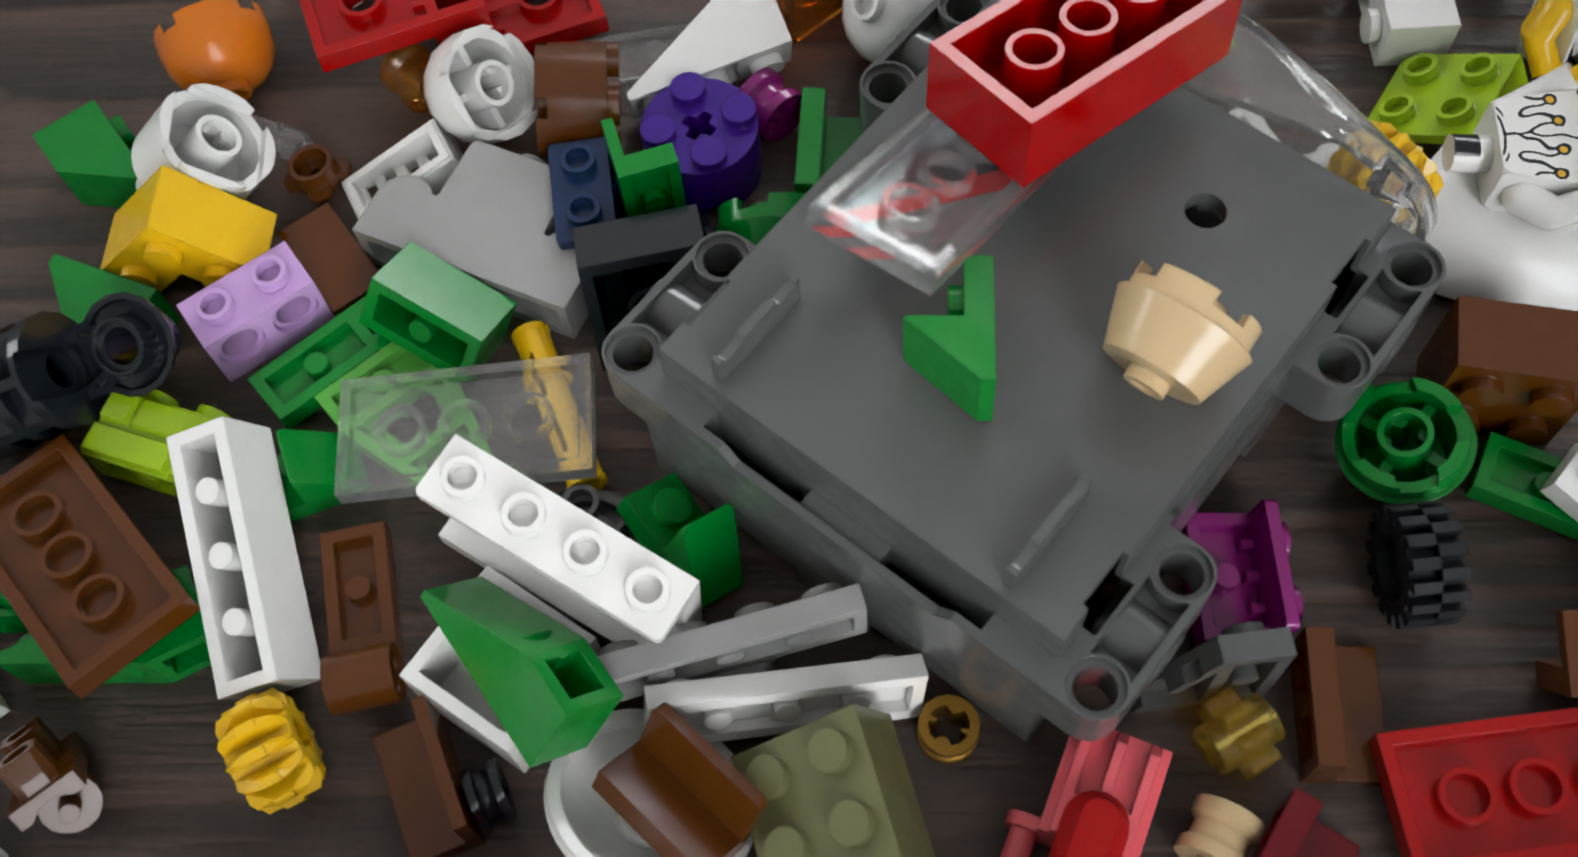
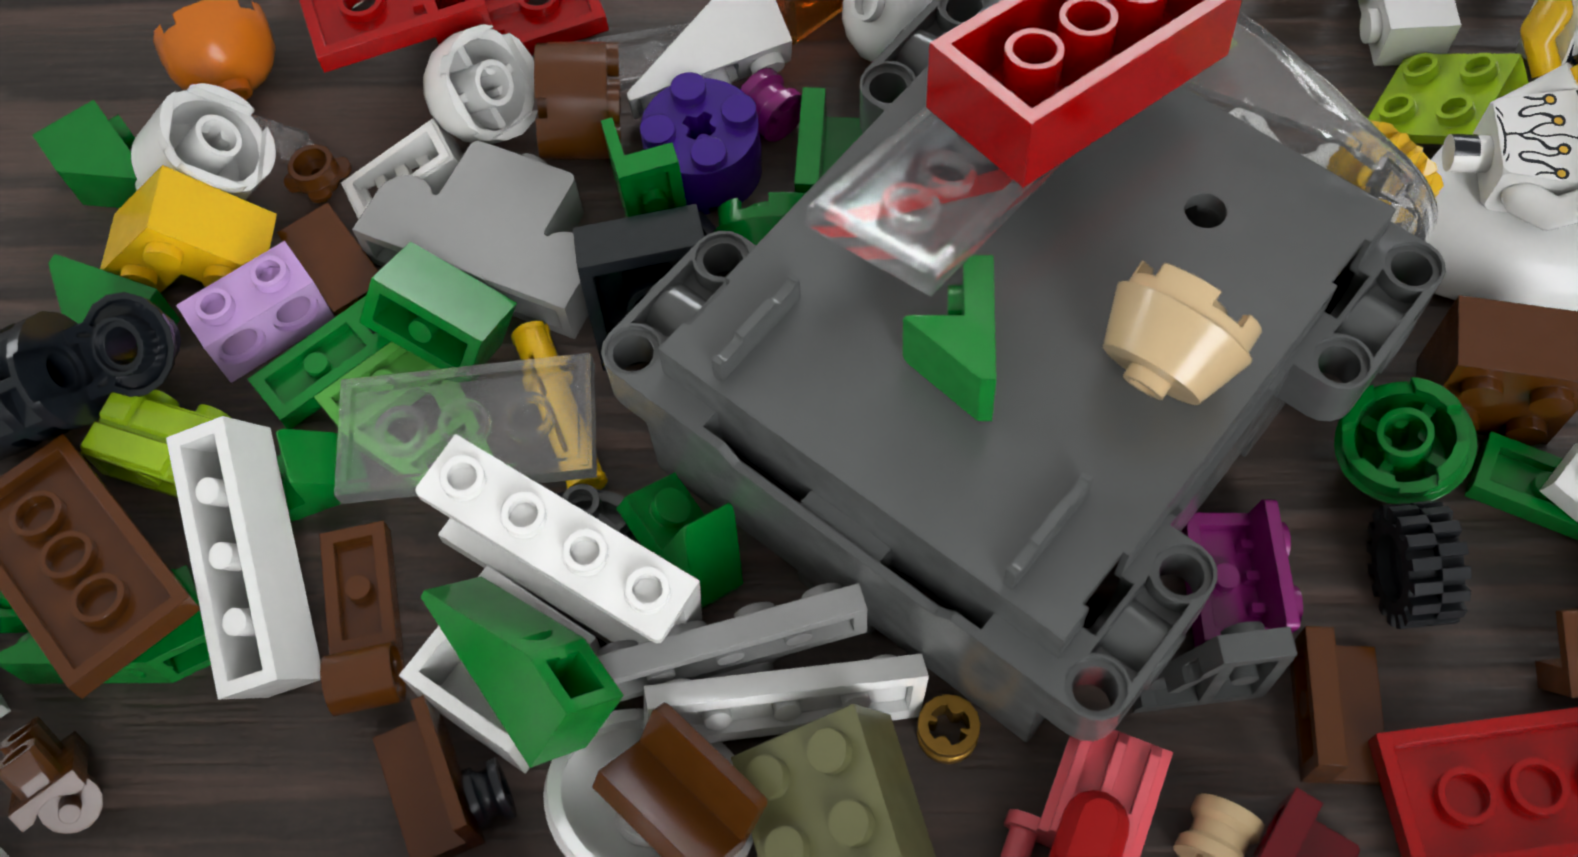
yellow gear [215,687,326,815] -> none
clear orange wheel [380,43,431,113] -> none
dark blue bracket [548,137,621,250] -> none
clear yellow gear [1193,687,1285,782] -> none

